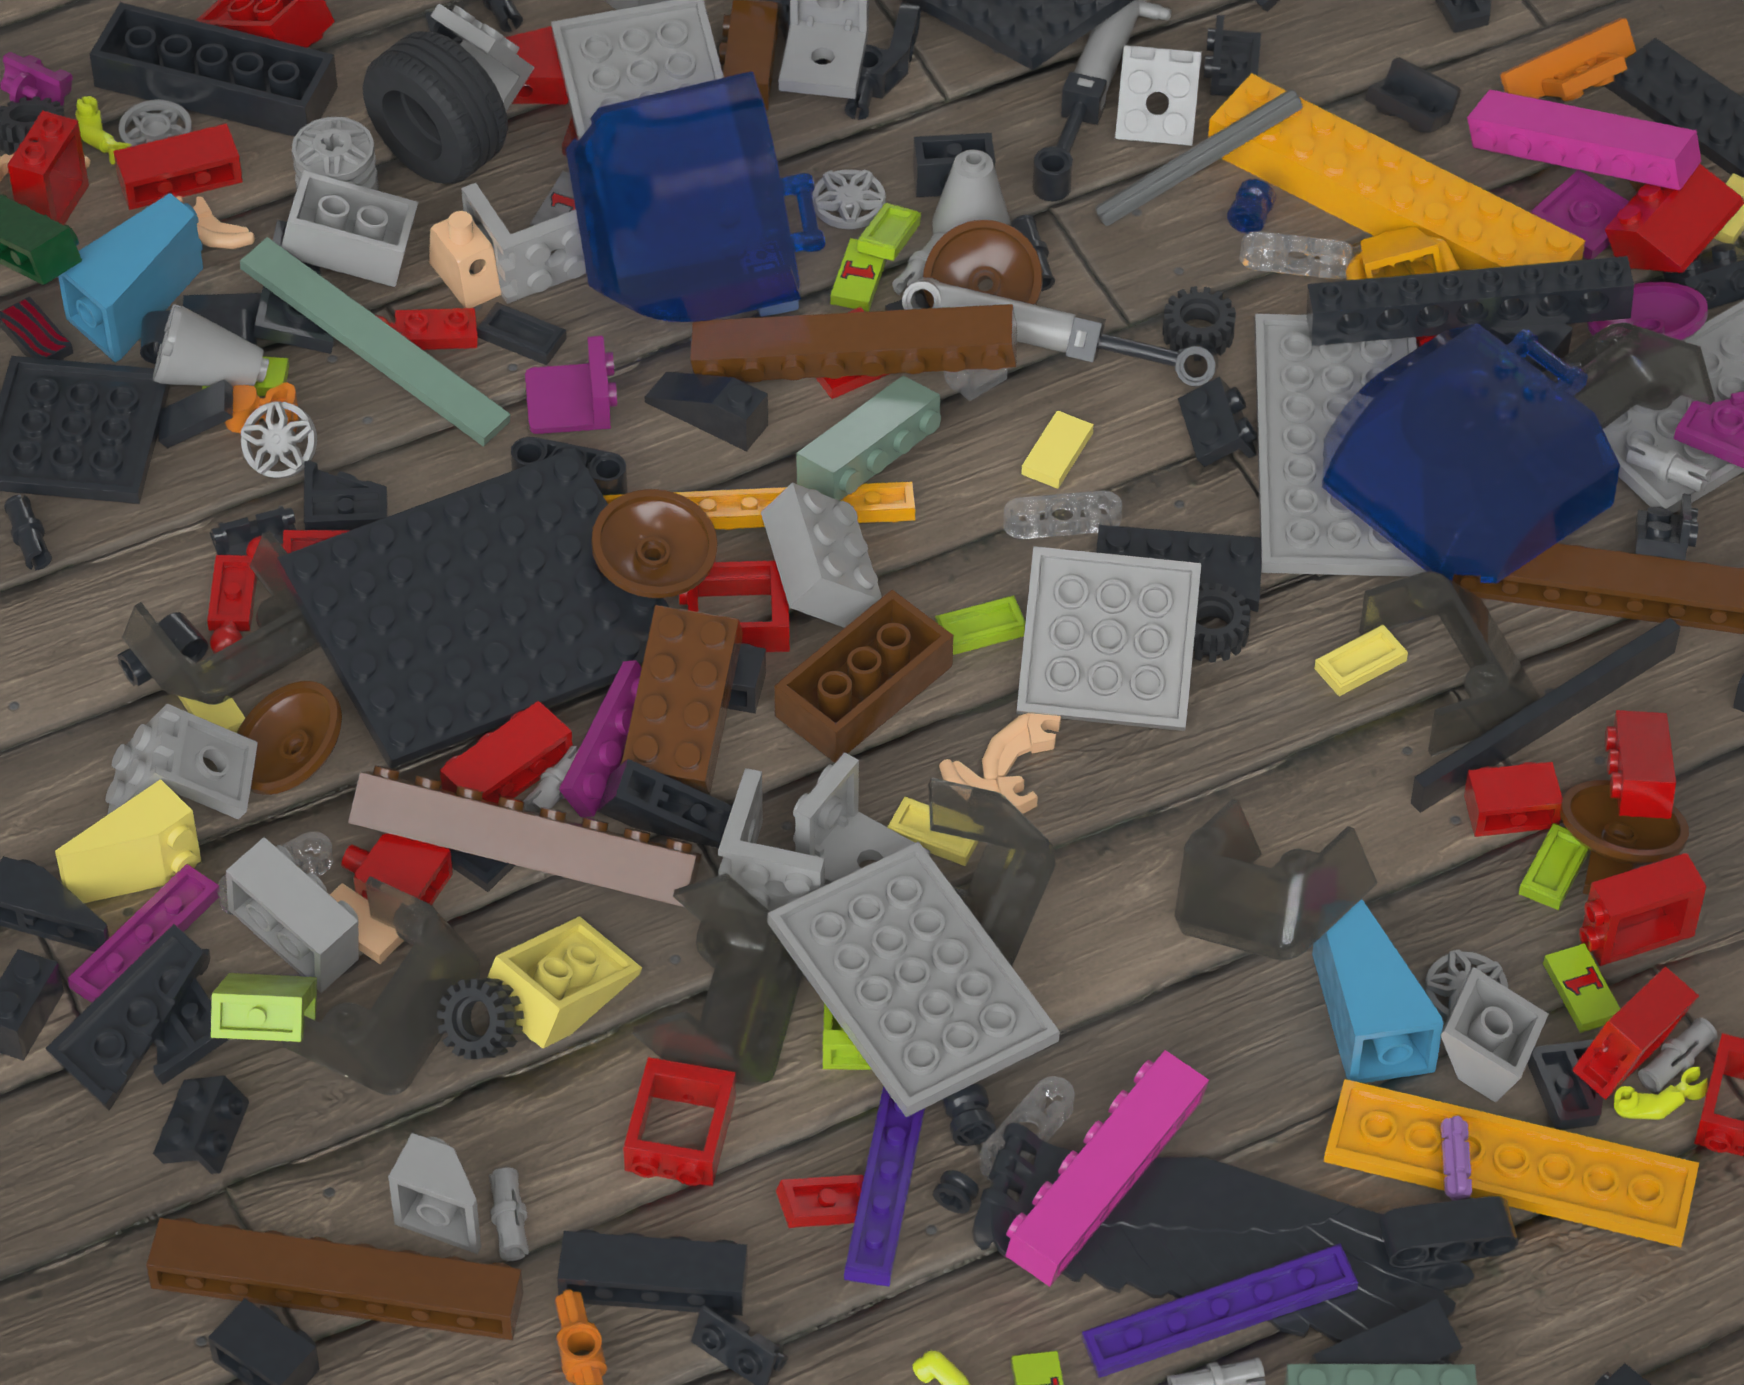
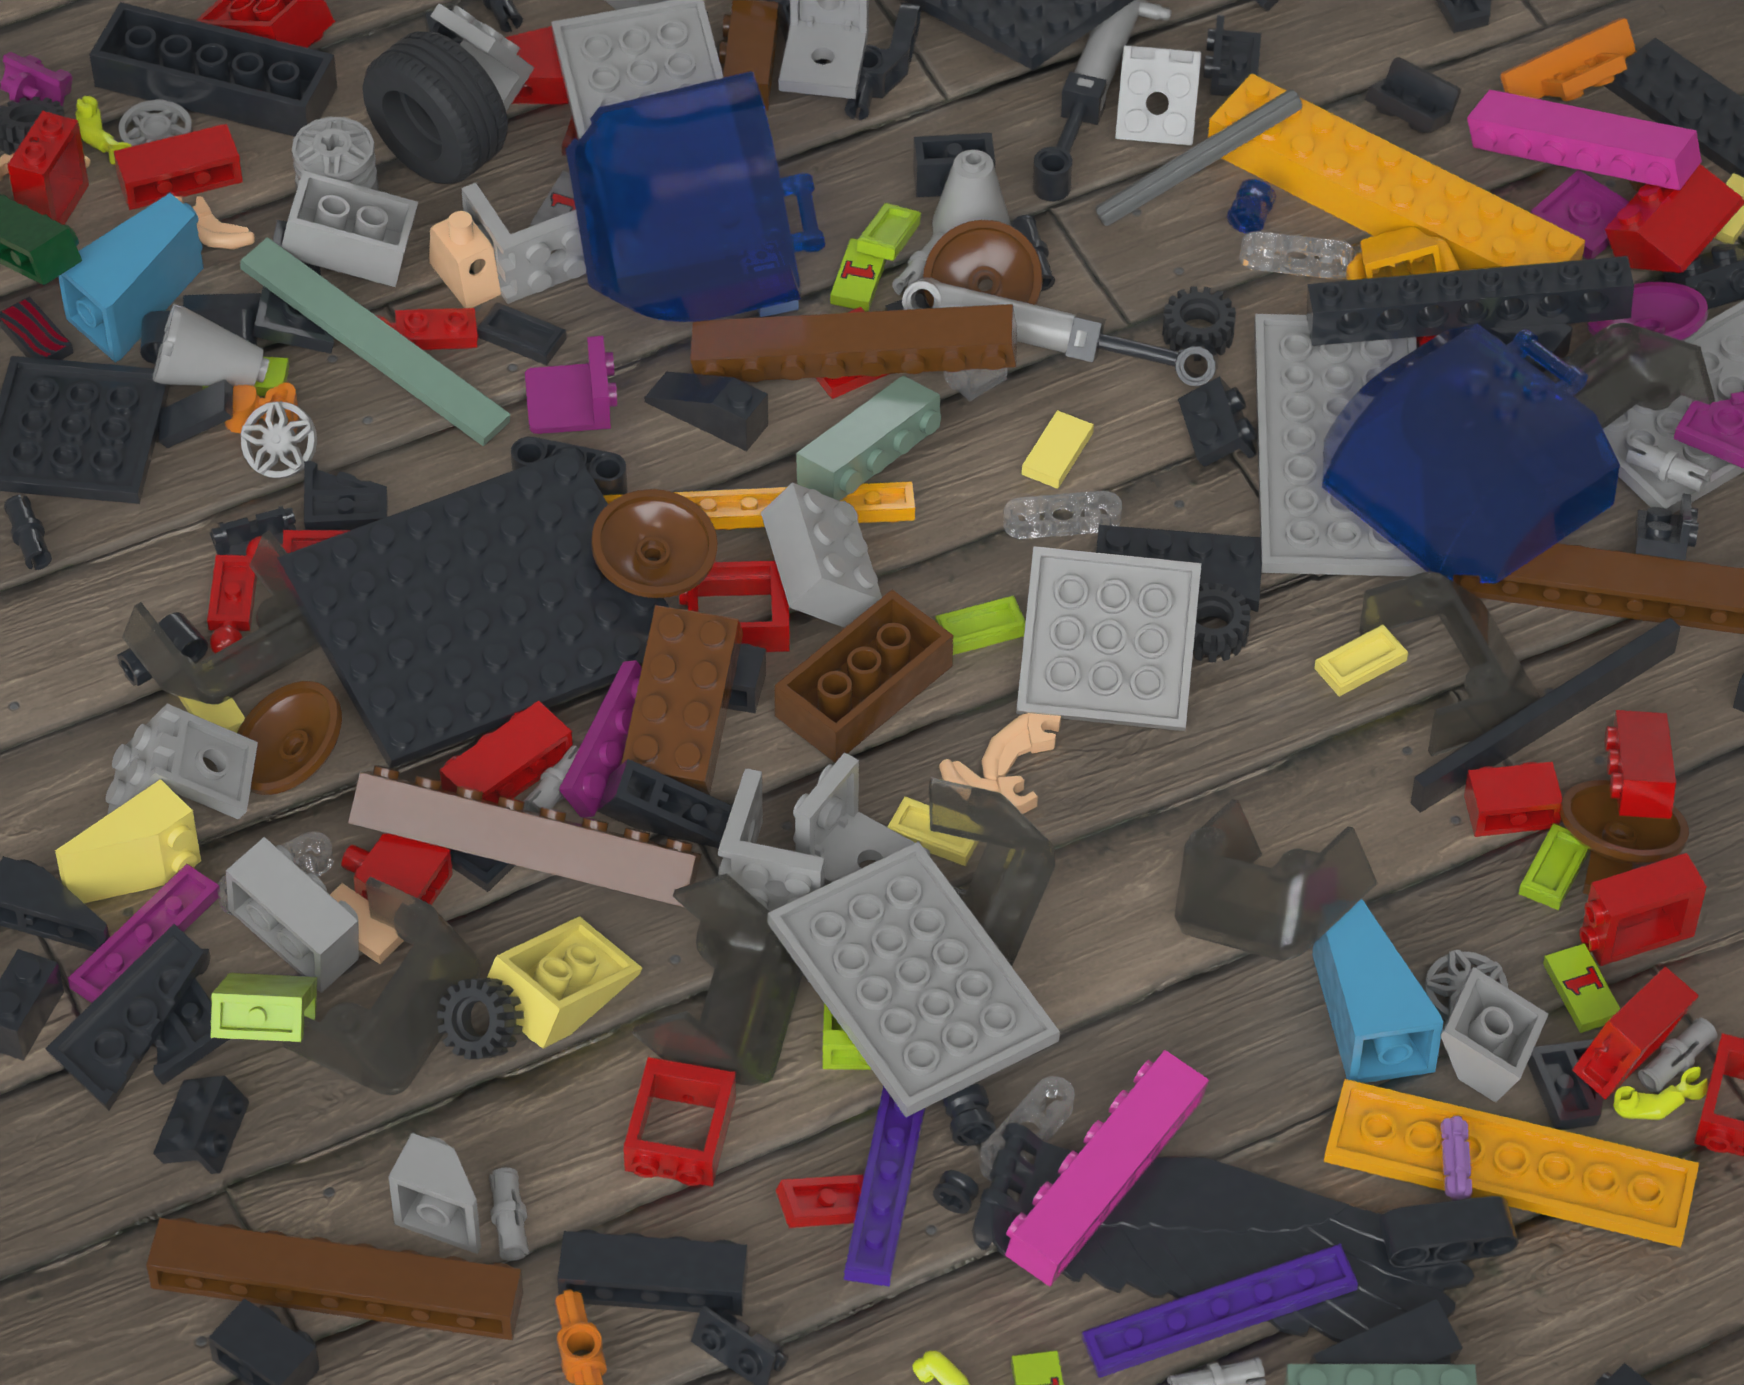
light grey wheel [812,169,886,229] -> none

